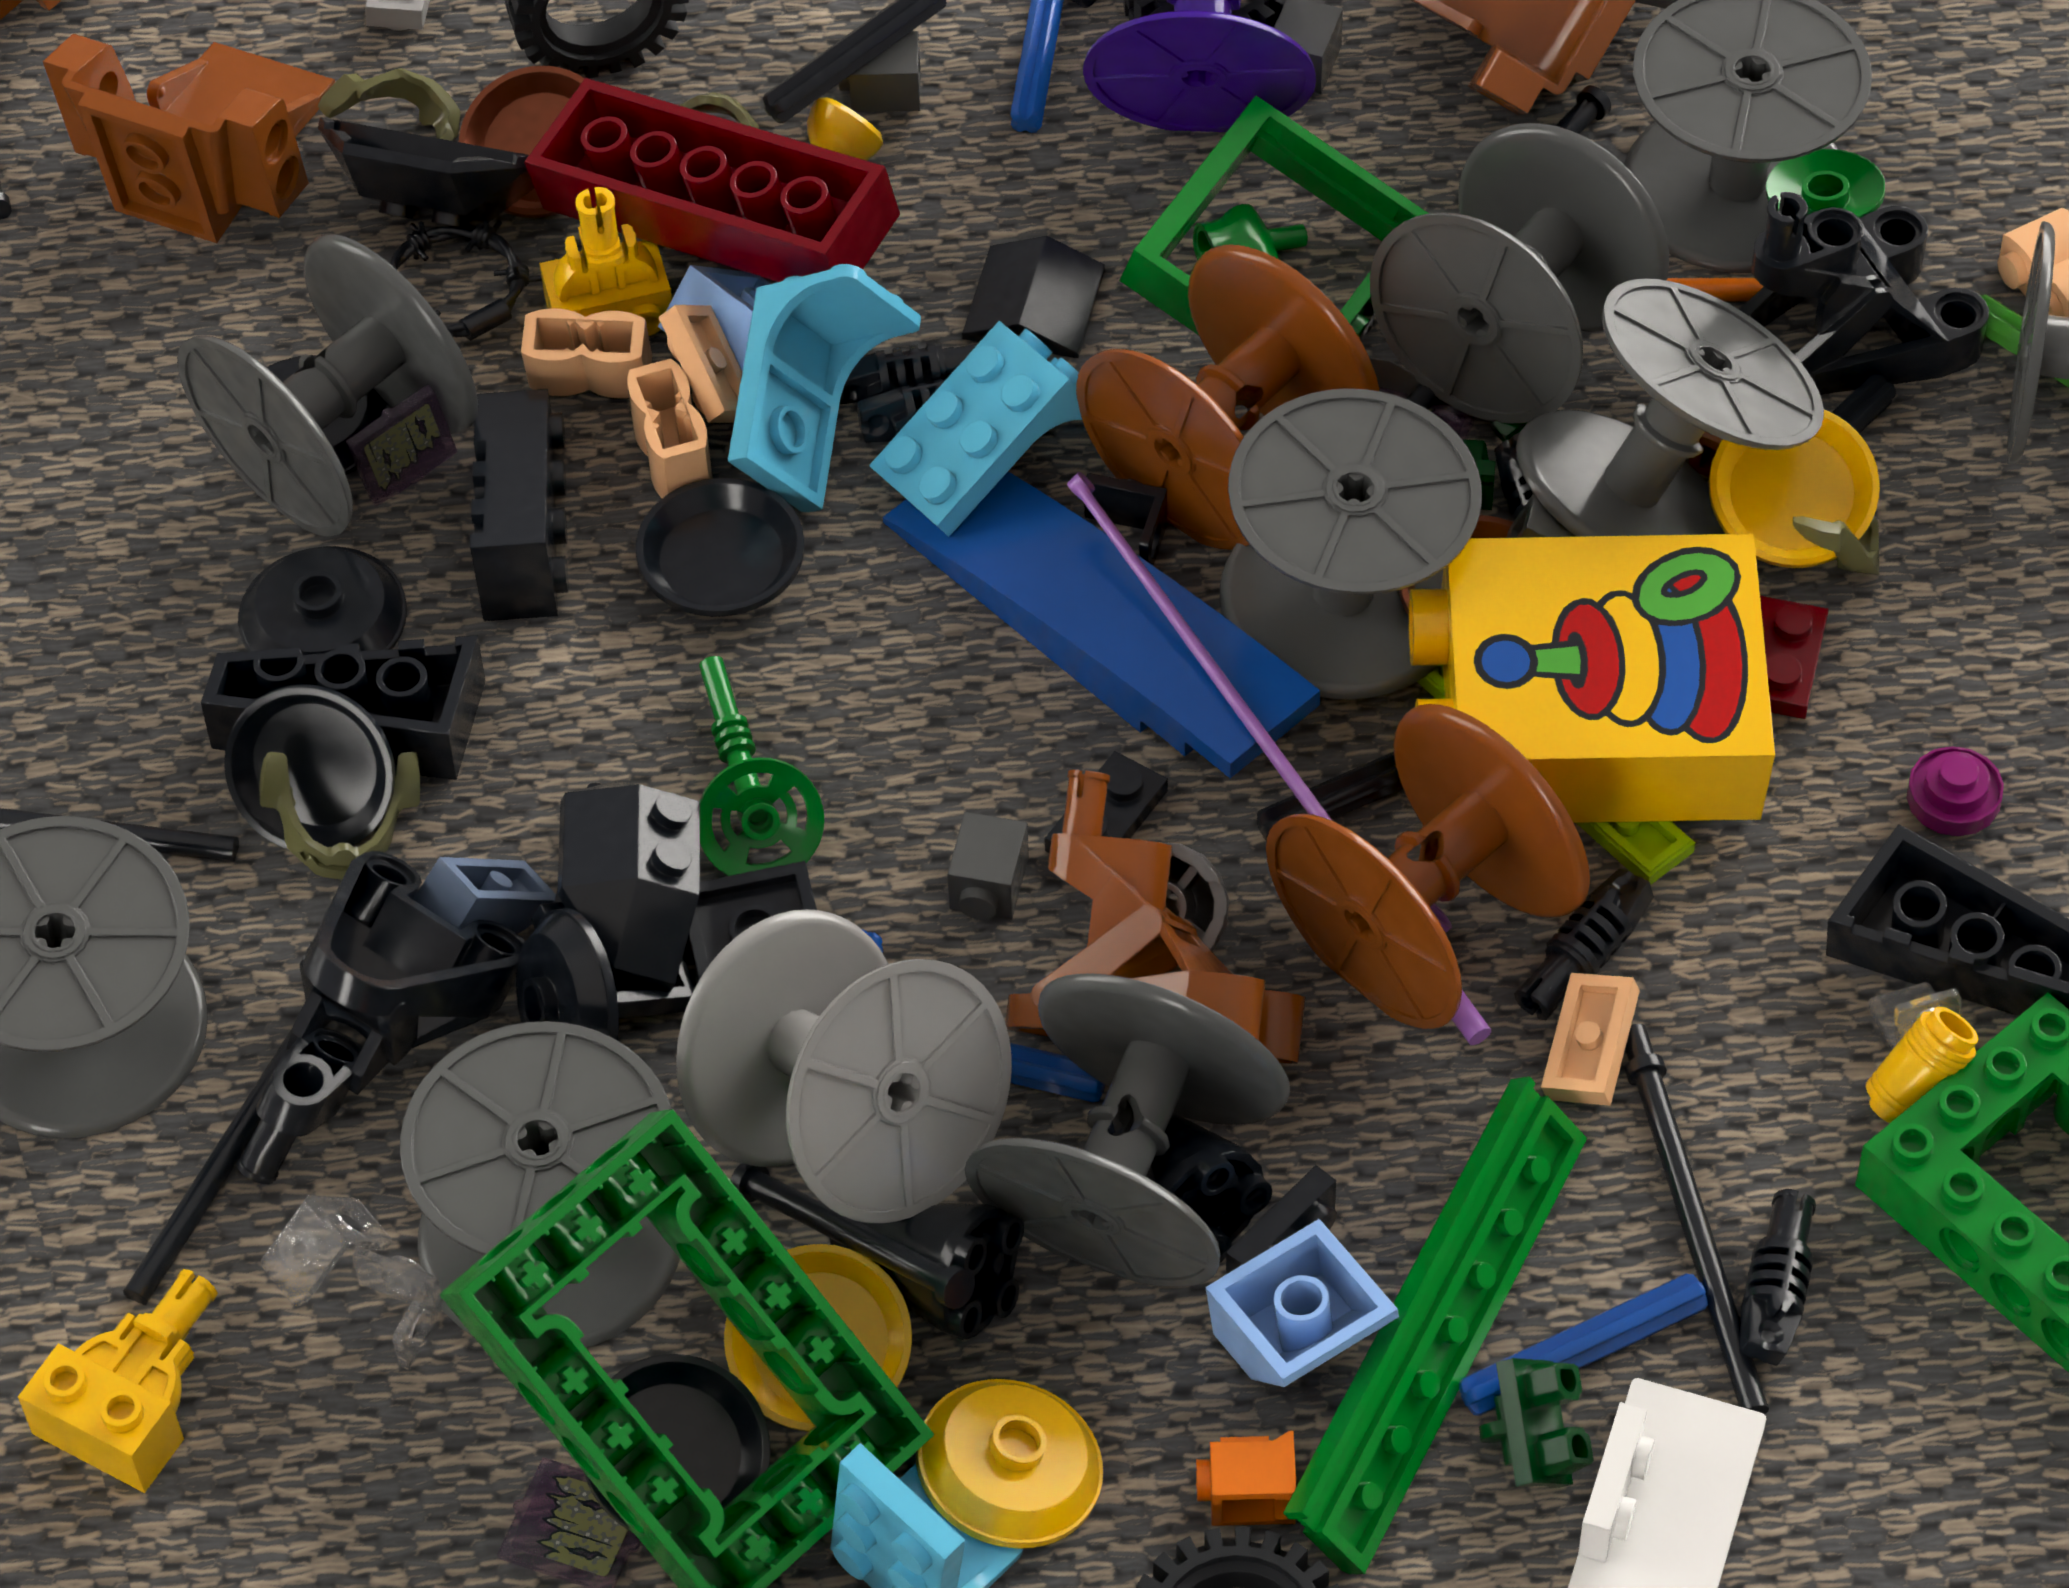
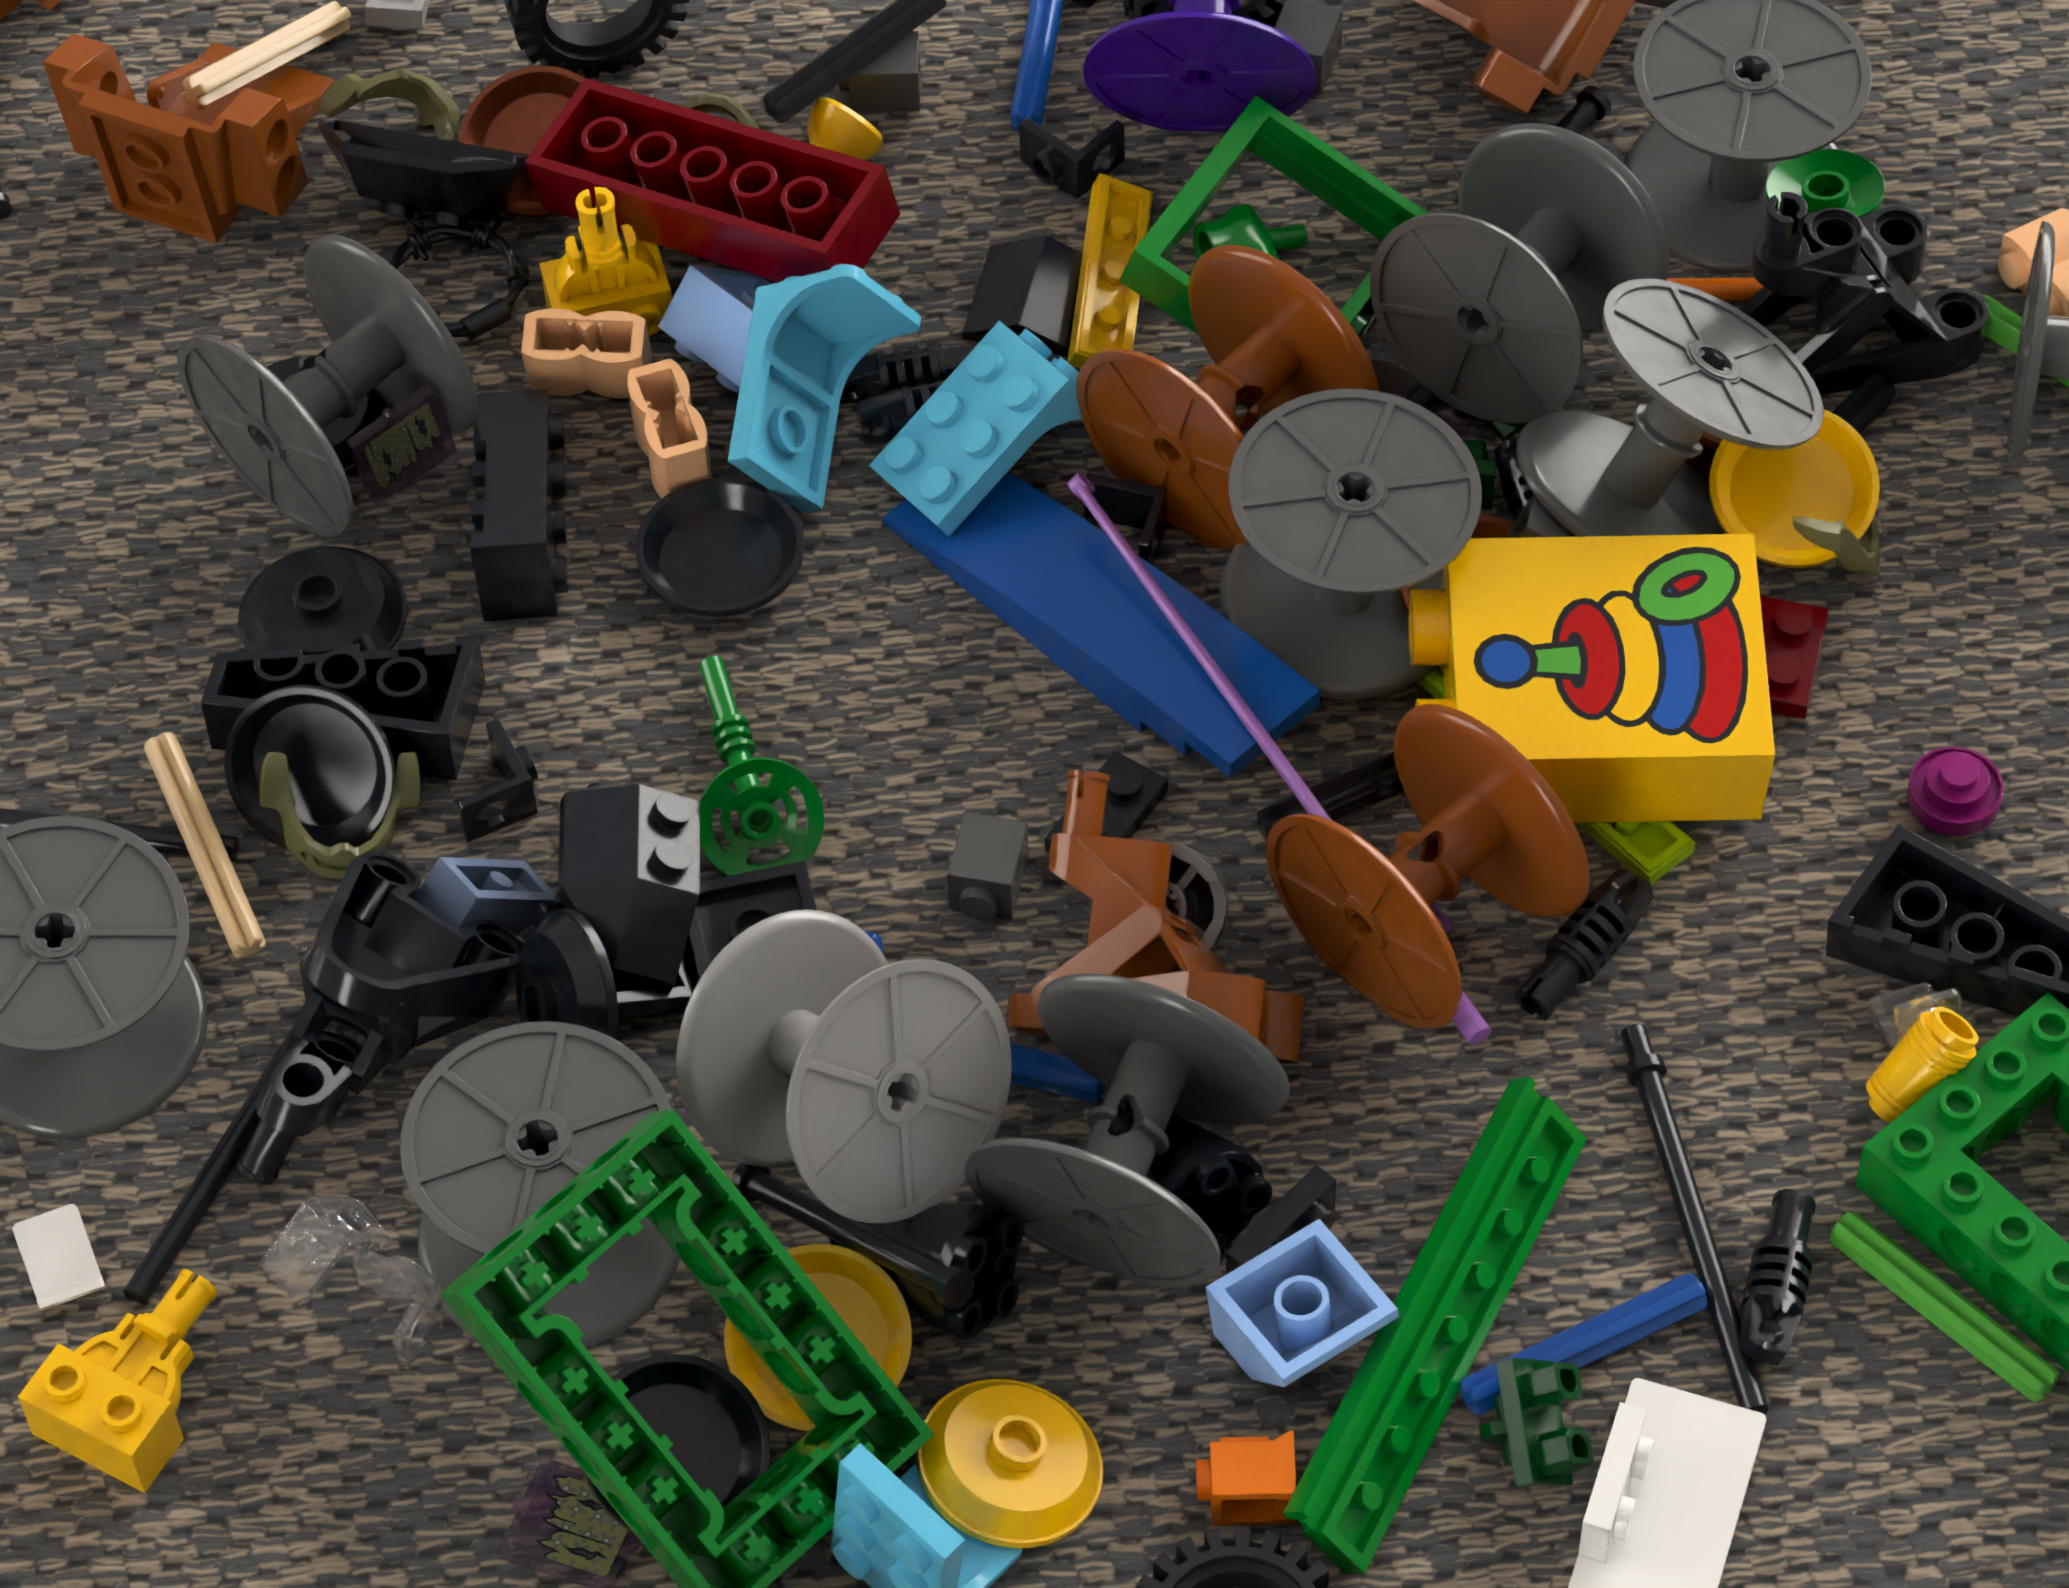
light nougat plate [658,305,742,423] -> none
light nougat plate [1541,973,1640,1106] -> none
none -> white bracket [12,1204,106,1311]
none -> tan axle [144,732,266,958]
none -> tan axle [182,1,351,109]
none -> black bracket [458,718,538,842]
none -> black bracket [1019,118,1125,199]
none -> yellow tile [1067,173,1153,369]
none -> bright green axle [1829,1211,2059,1403]

